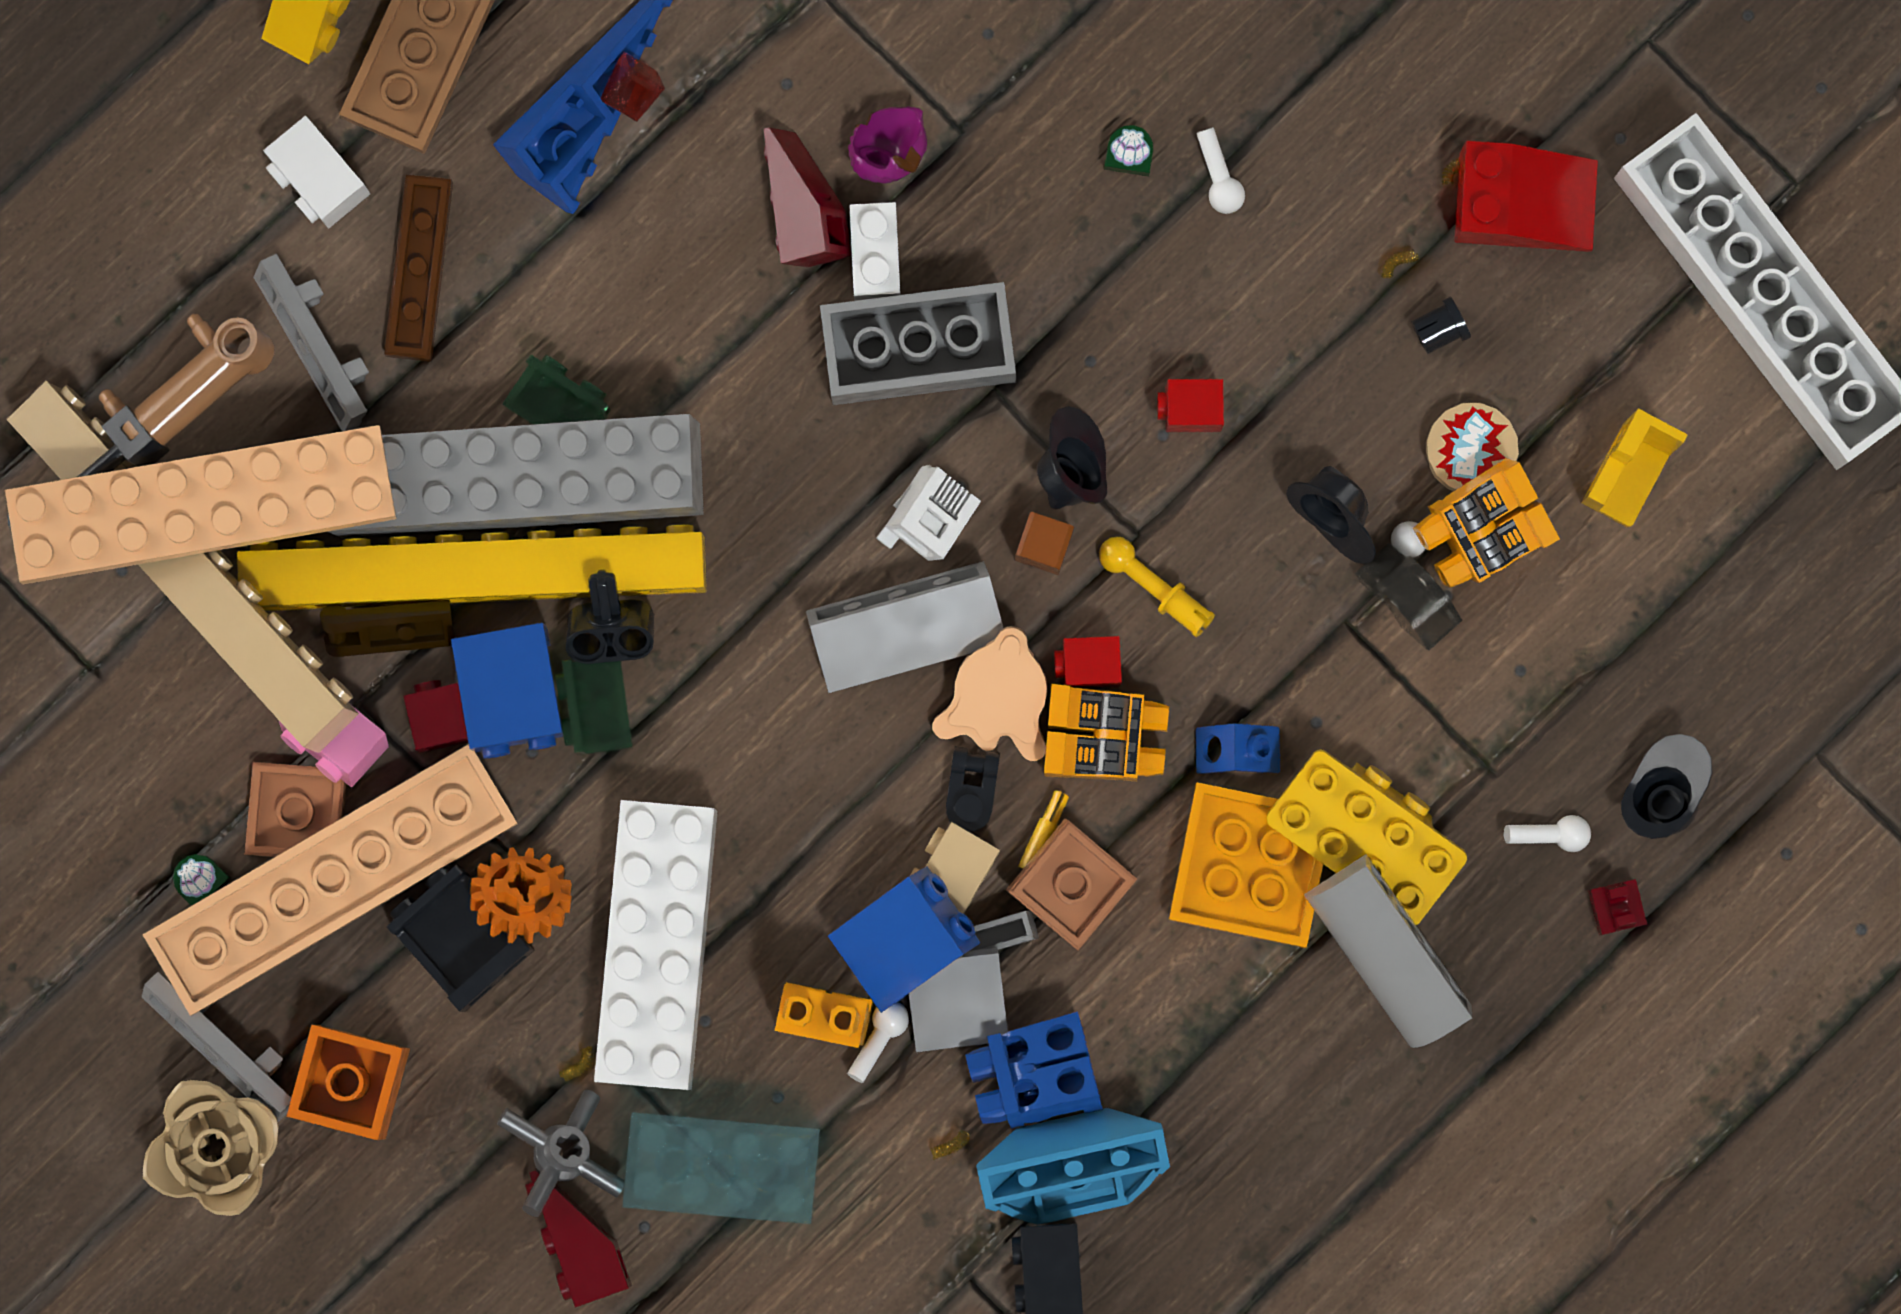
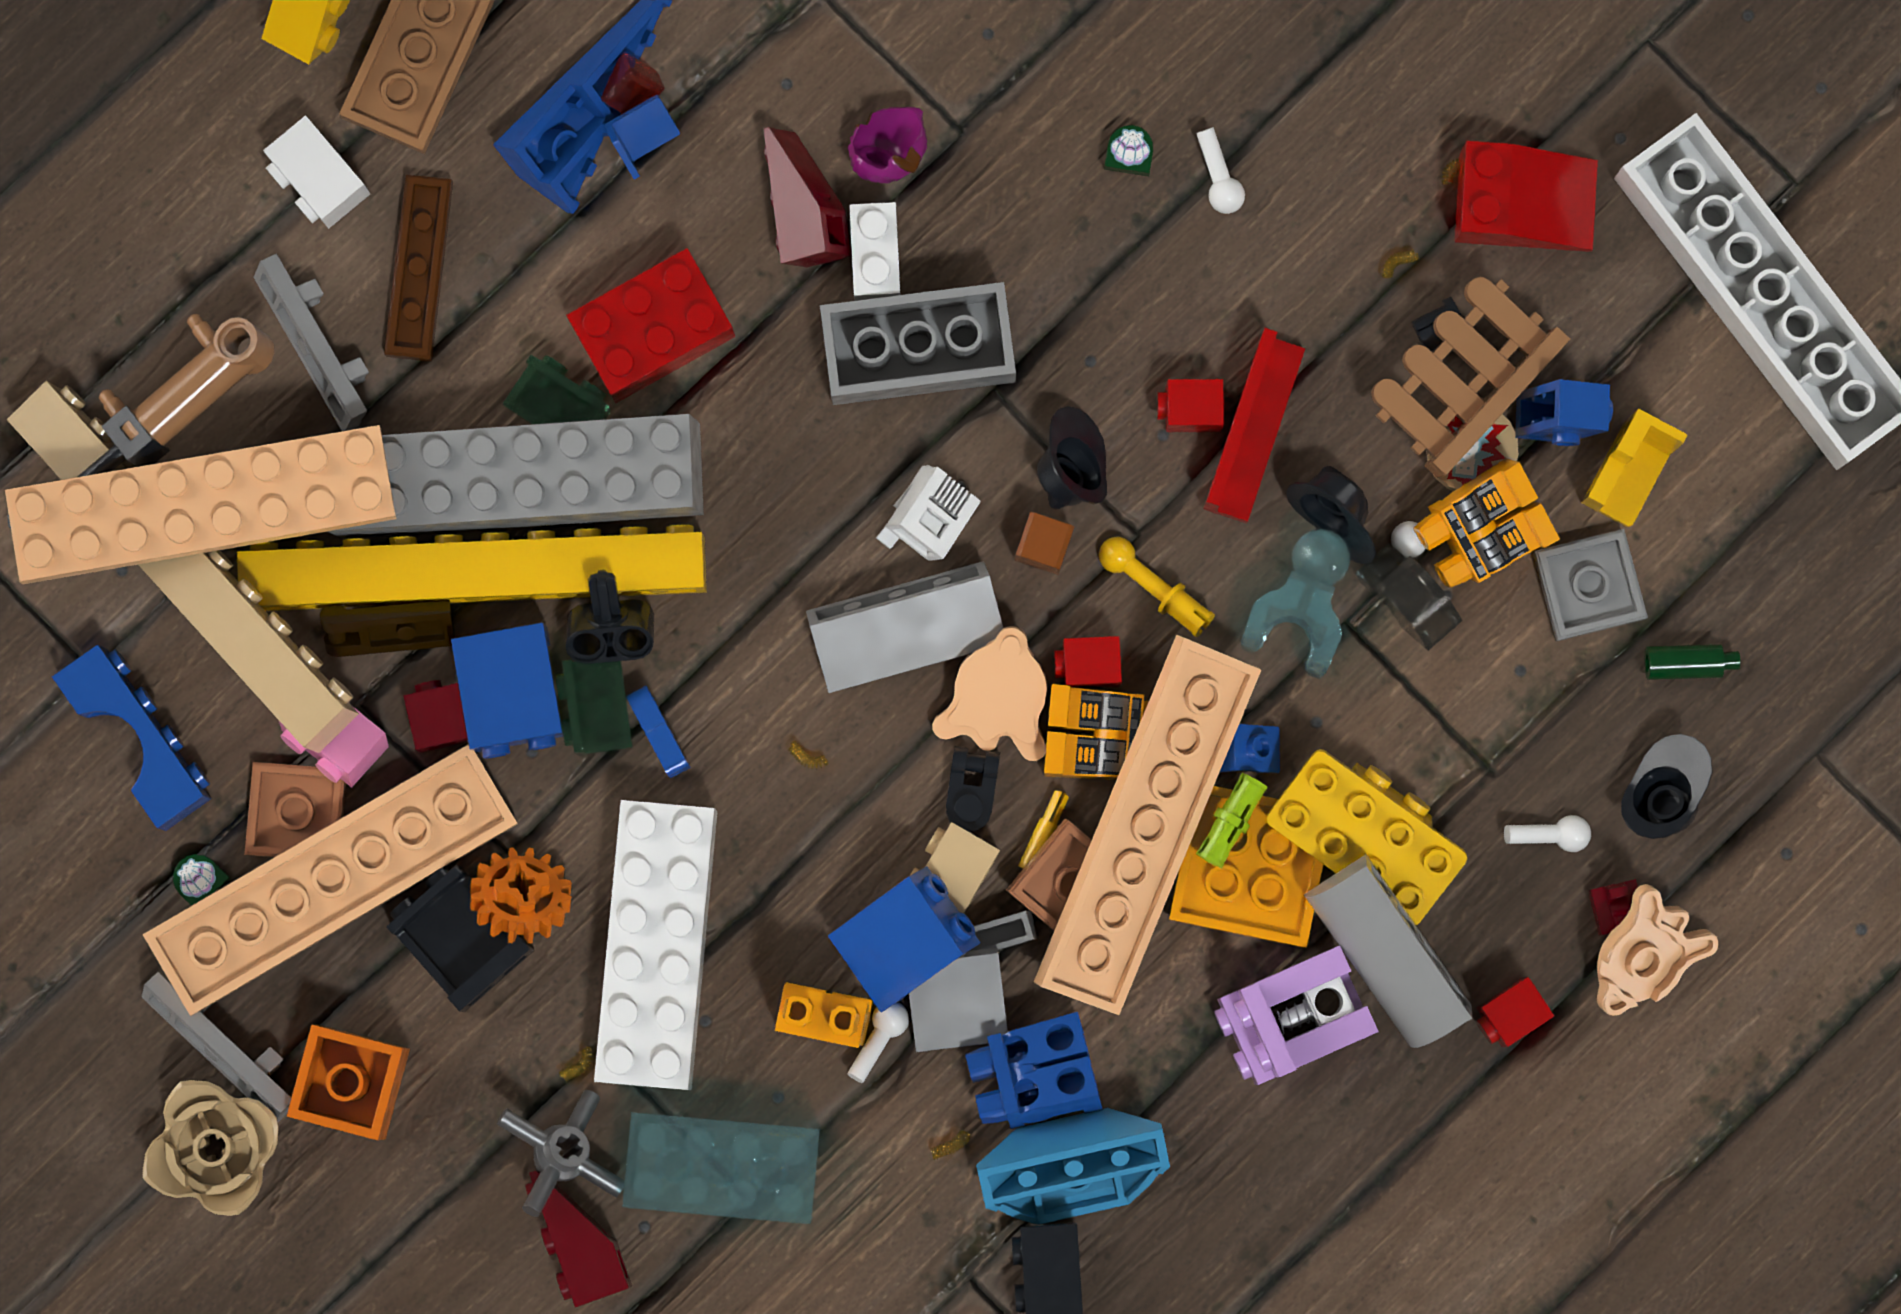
none -> blue arch [52,645,212,831]
none -> red brick [566,248,735,404]
none -> blue bracket [604,95,680,180]
none -> blue piece [626,685,691,779]
none -> clear yellow leg [788,741,828,769]
none -> light nougat plate [1034,635,1261,1015]
none -> lime pin [1196,773,1268,869]
none -> red fence [1203,328,1306,524]
none -> lavender brick [1214,946,1379,1085]
none -> clear light blue piece [1240,528,1351,679]
none -> medium nougat fence [1371,277,1570,478]
none -> red brick [1476,977,1554,1047]
none -> blue brick [1515,379,1613,446]
none -> light grey tile [1533,529,1648,642]
none -> light nougat tile [1597,884,1718,1016]
none -> dark green cylinder [1644,644,1740,680]

